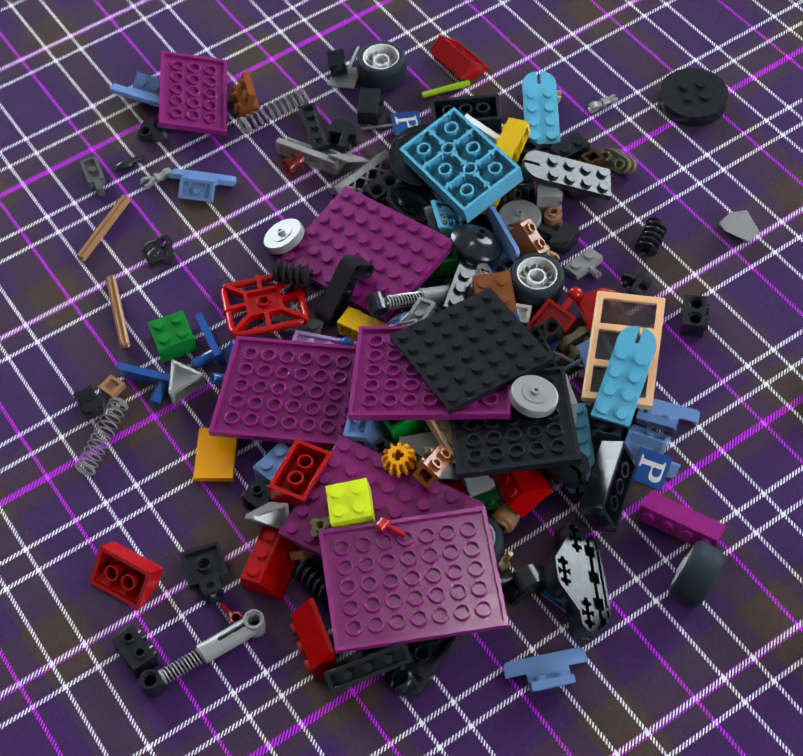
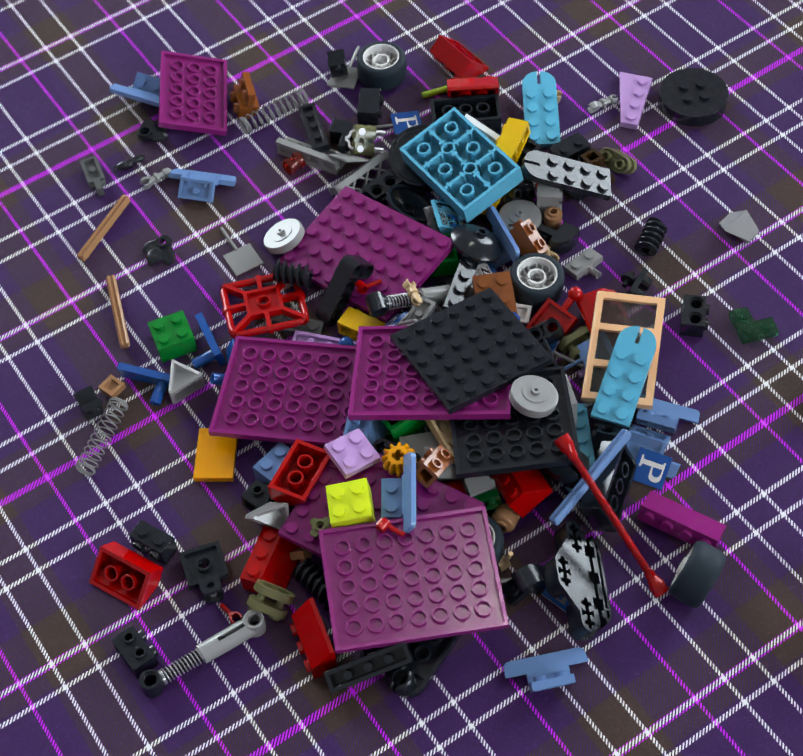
none -> black brick [129,520,178,565]
none -> light grey piece [220,227,264,277]
none -> olive brick [246,579,295,621]
none -> lavender plate [324,428,381,479]
none -> olive piece [345,124,386,156]
none -> red hand [355,279,382,294]
none -> medium blue plate [381,452,416,533]
none -> tan piece [402,279,423,307]
none -> red slope [447,76,499,98]
none -> medium blue axle [549,429,631,526]
none -> red hose [554,432,669,598]
none -> lavender wing [619,72,653,130]
none -> clear green plate [728,307,779,344]

